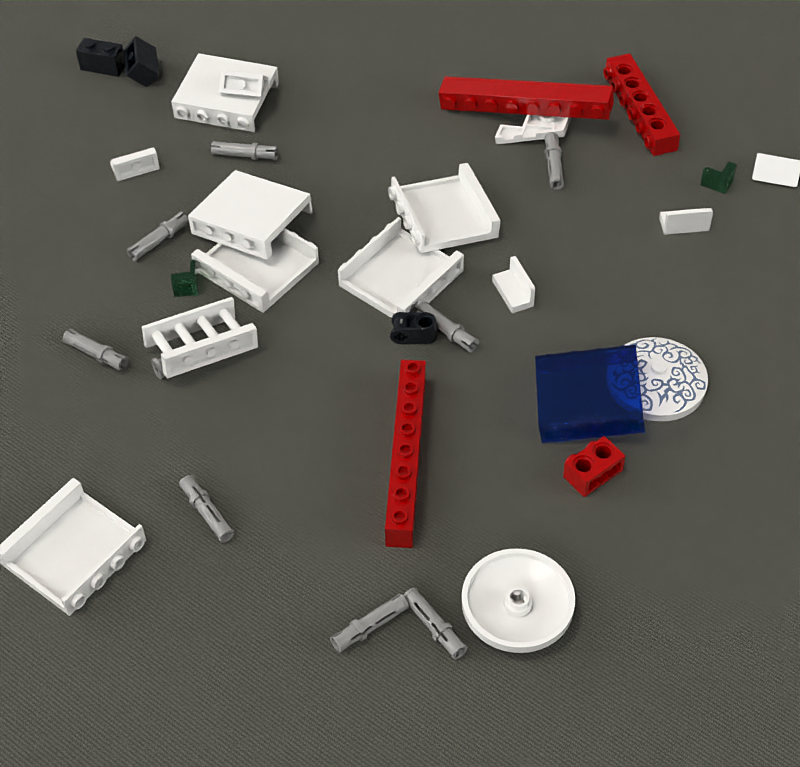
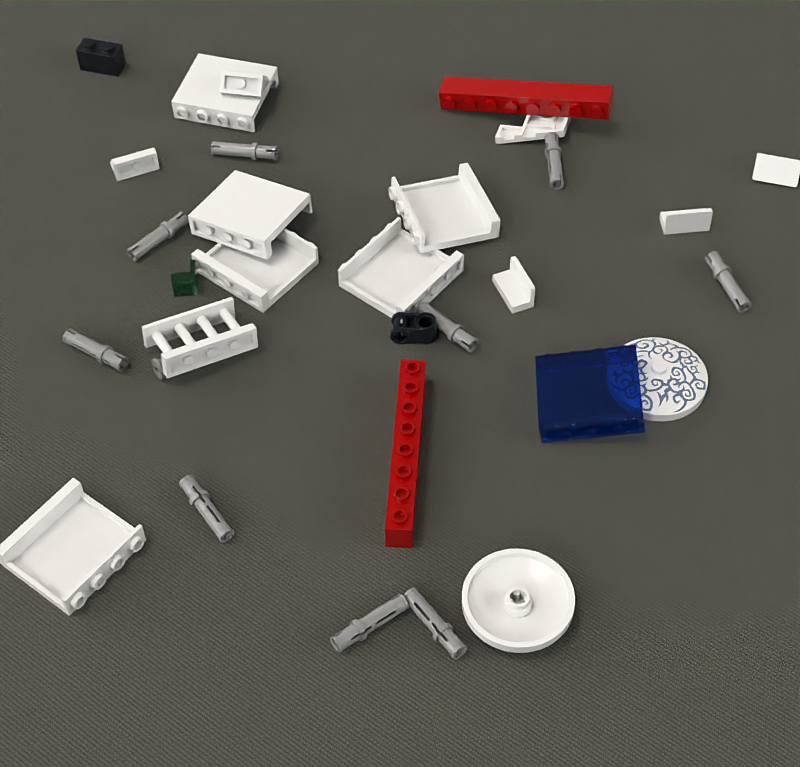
black brick [124,36,159,87] -> none
red brick [563,436,626,497] -> none
red brick [603,53,680,156] -> none
clear green panel [700,162,737,194] -> none
none -> light grey pin [705,251,752,313]

